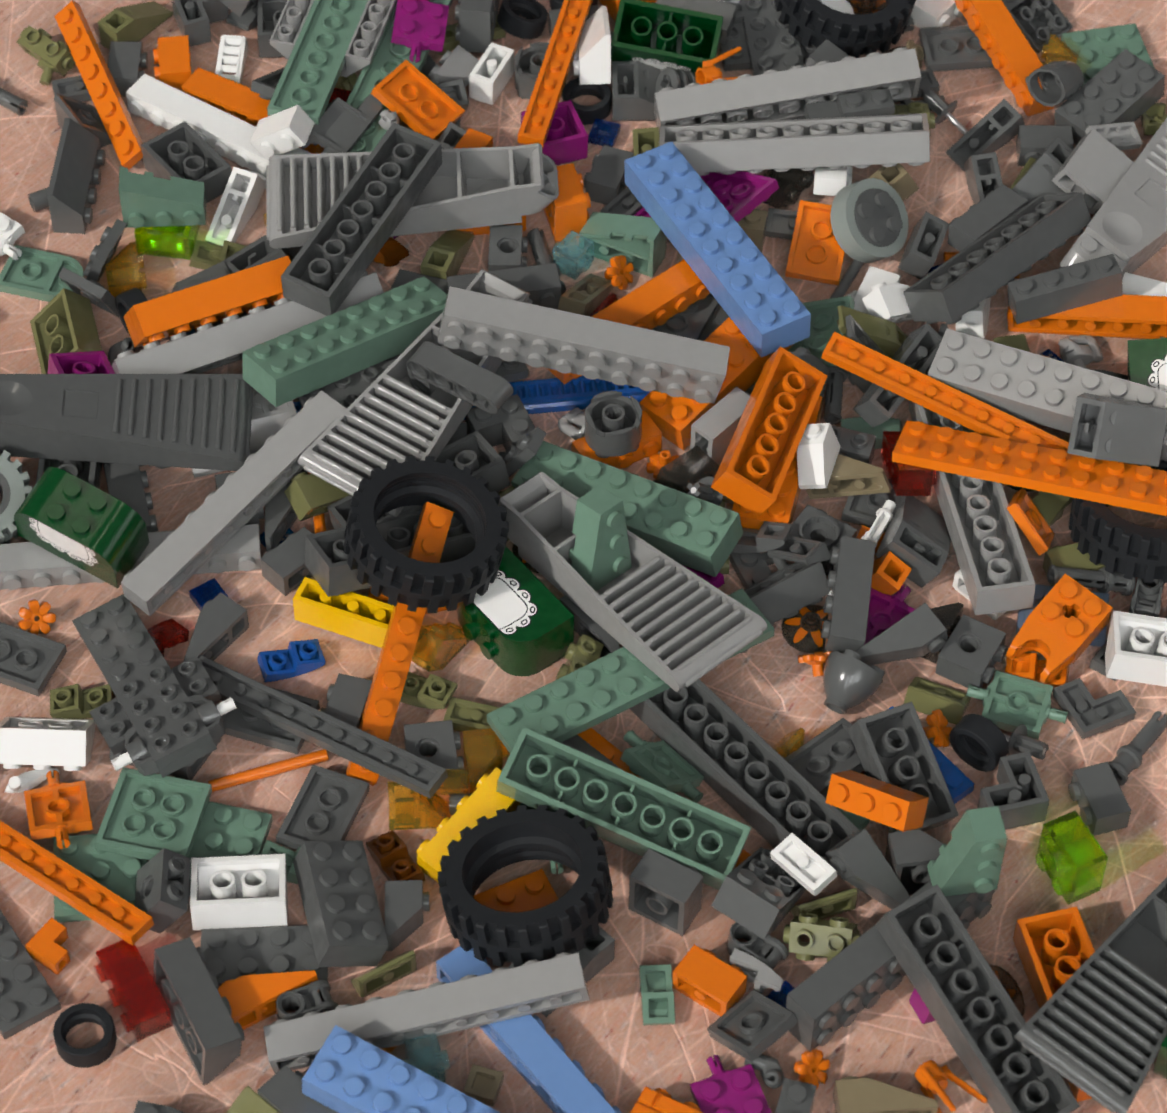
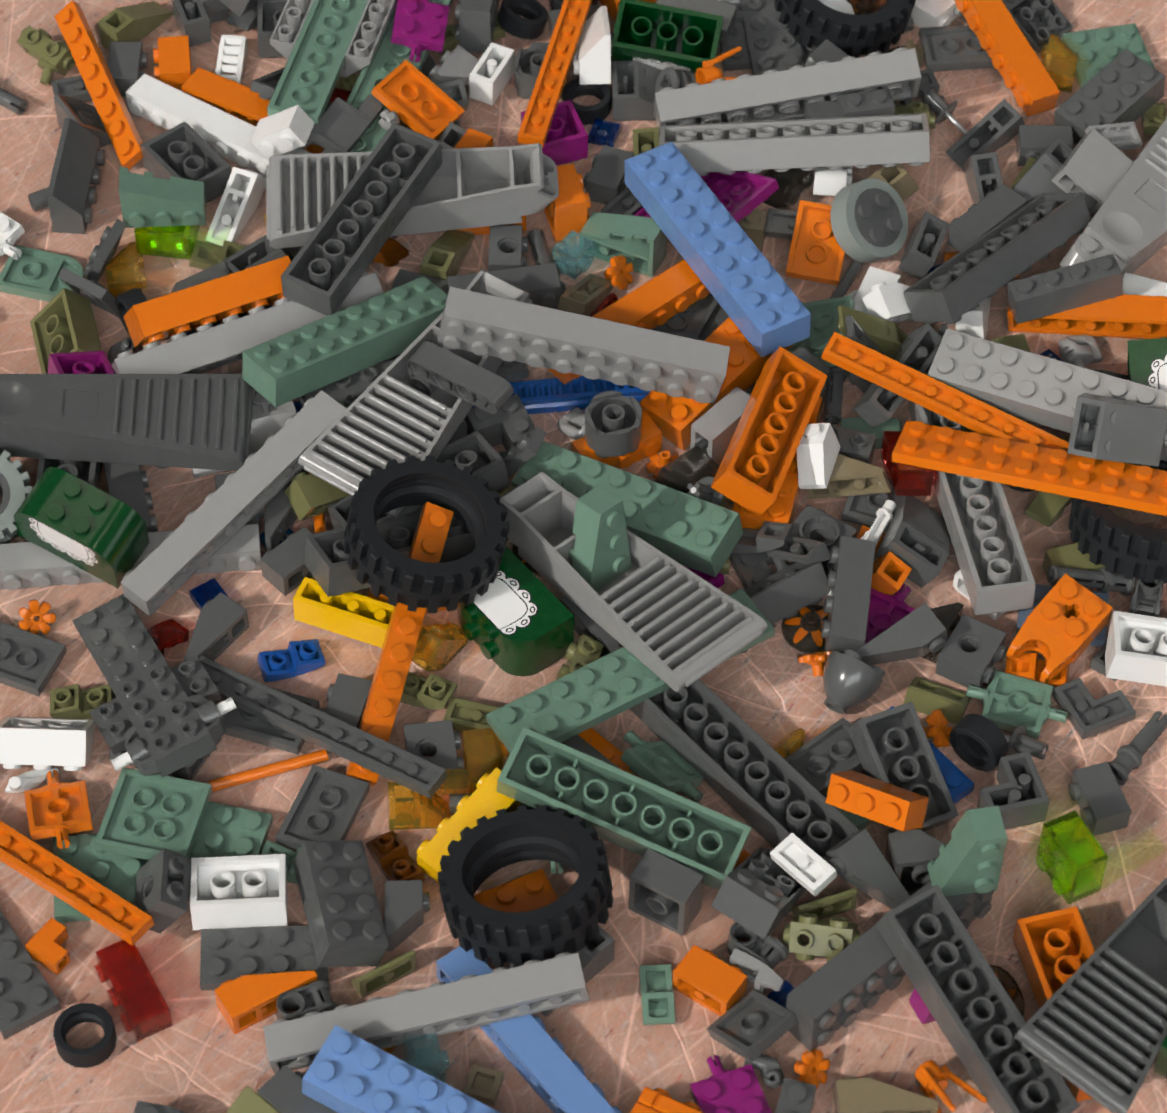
dark grey slope [153,937,244,1085] -> none
orange tile [1007,488,1055,556] -> none
dark grey helmet [1025,61,1084,107] -> none

